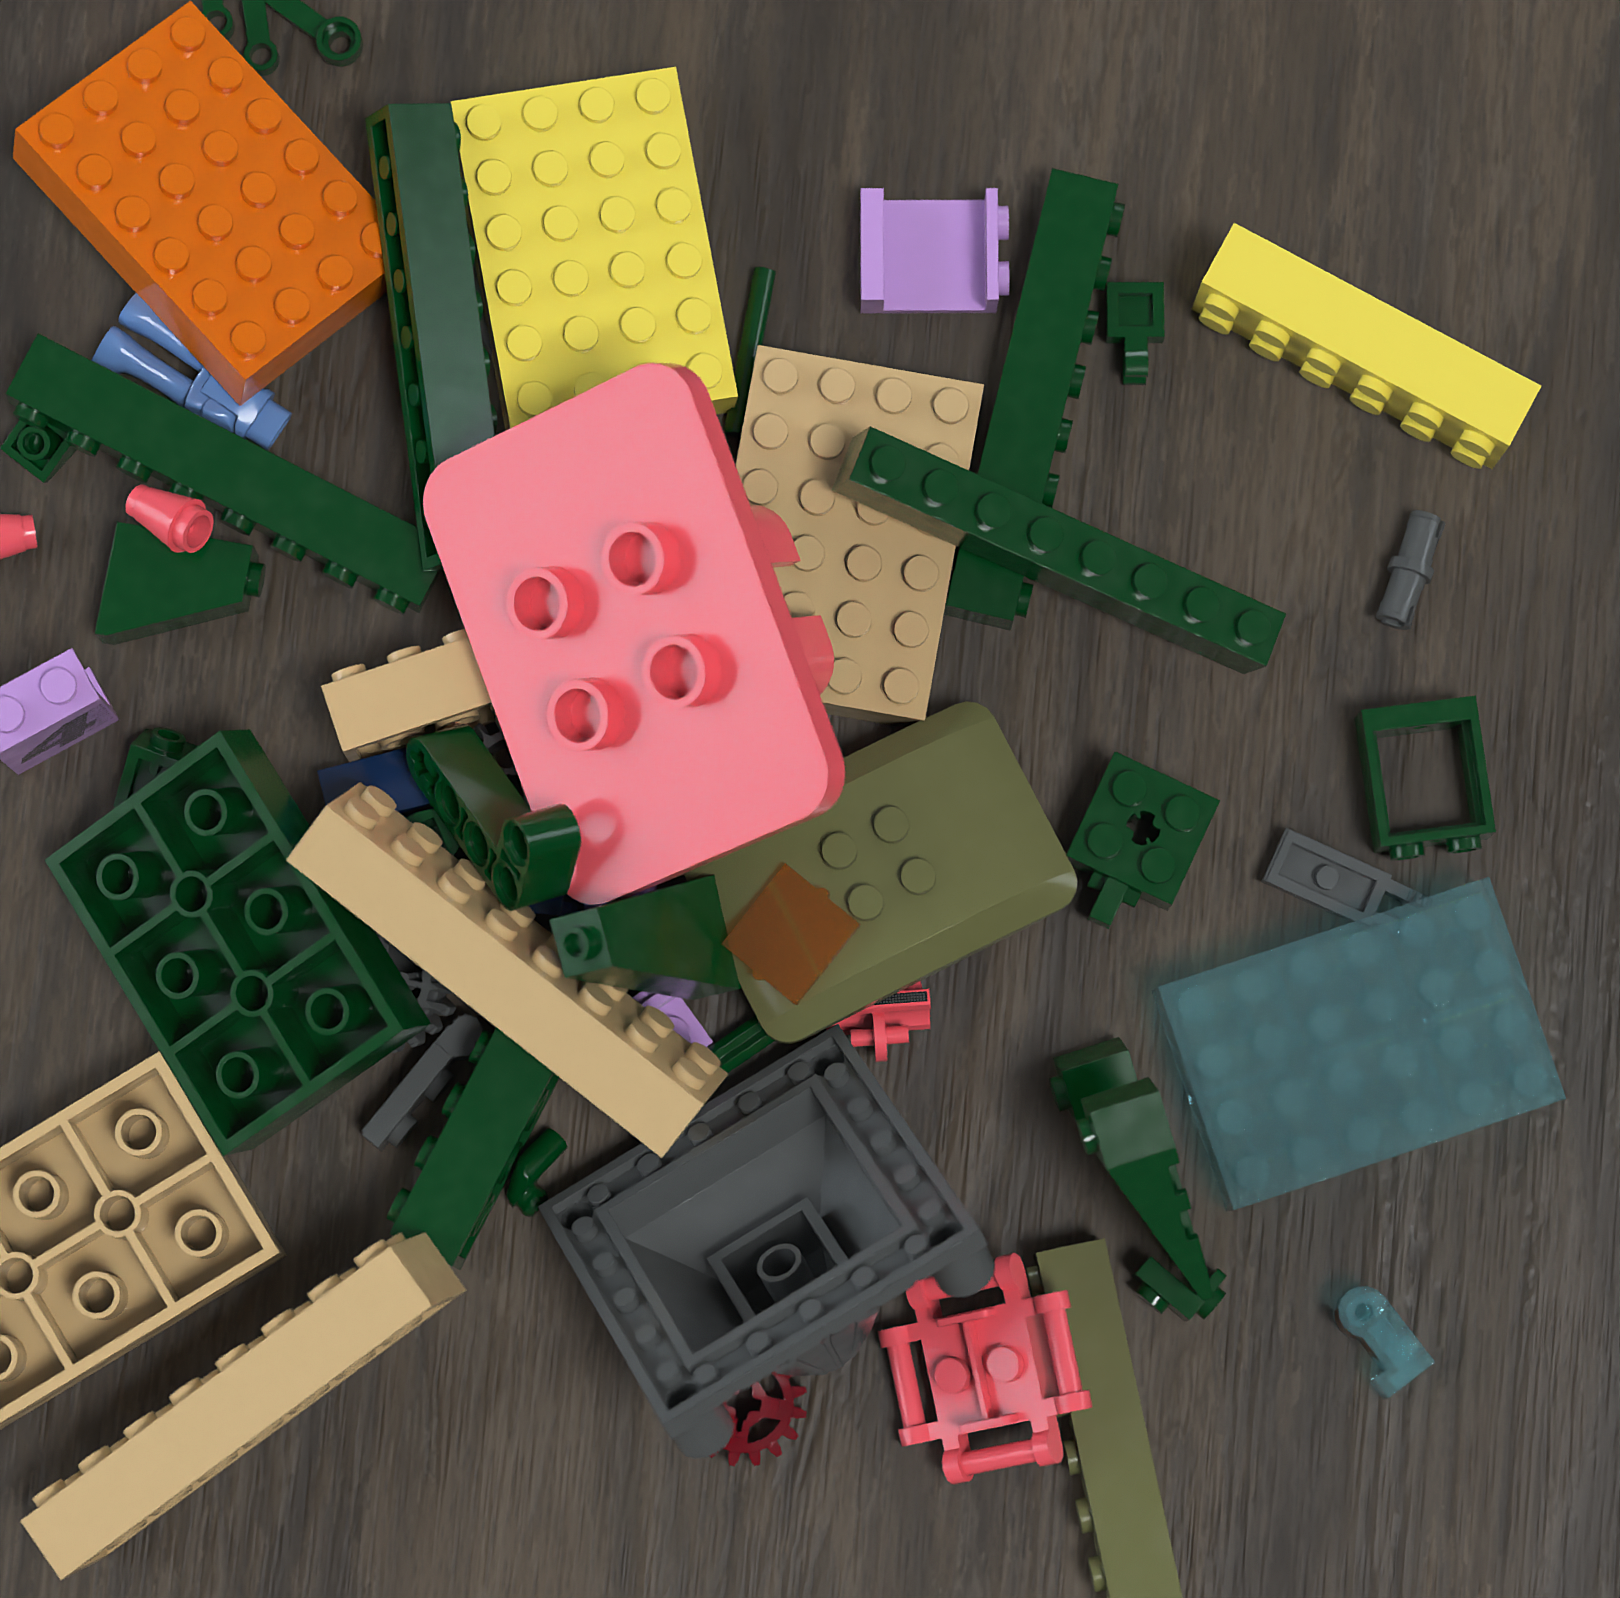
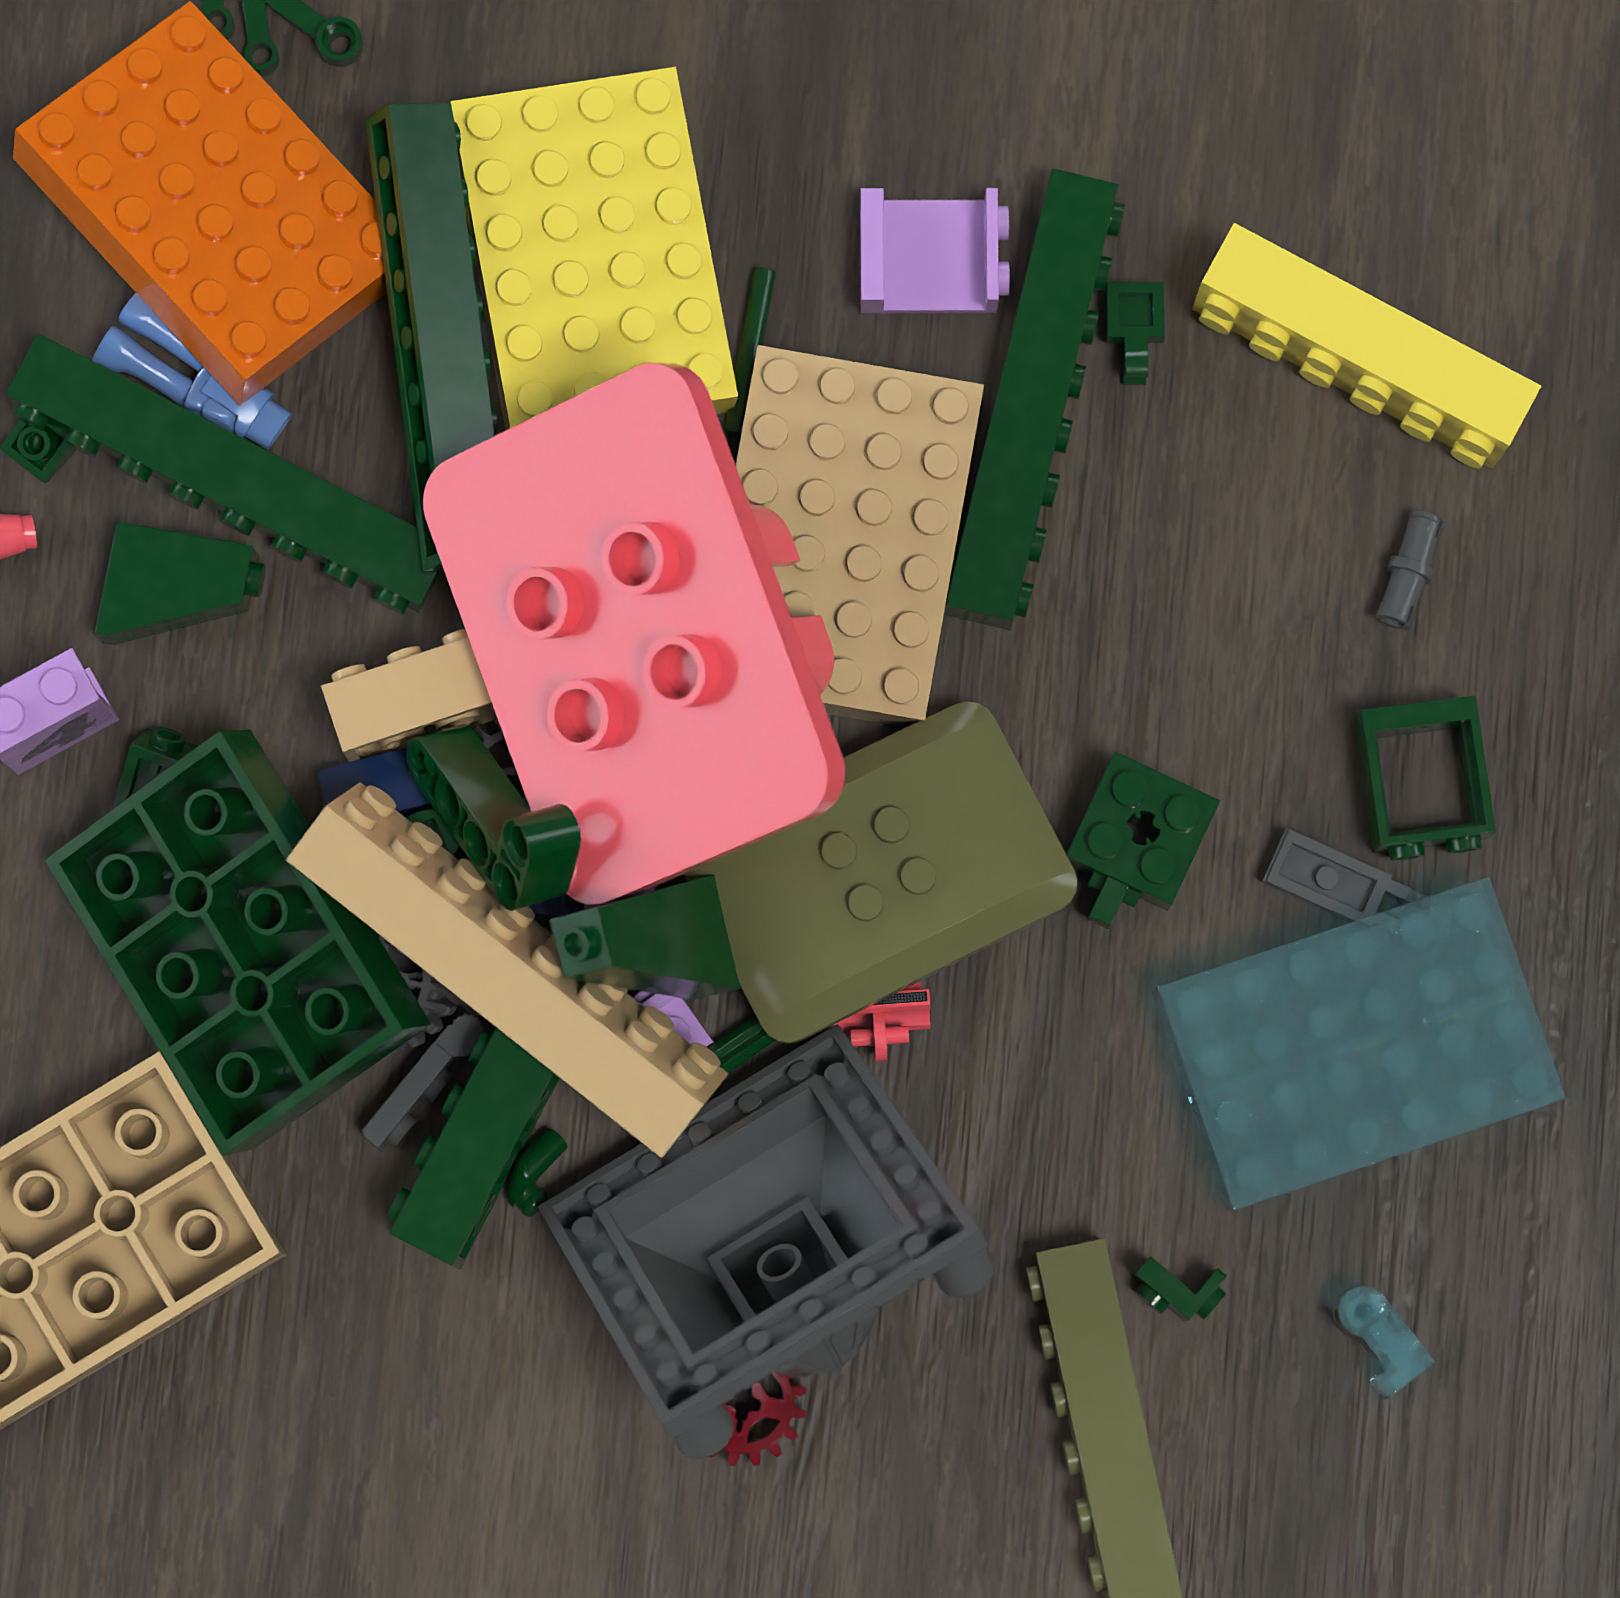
tan brick [21,1232,466,1580] -> none
coral cone [126,484,214,553] -> none
clear orange piece [722,864,861,1005] -> none
dark green brick [832,426,1286,674] -> none
coral brick [877,1253,1093,1484] -> none
dark green wedge [1049,1037,1214,1301] -> none

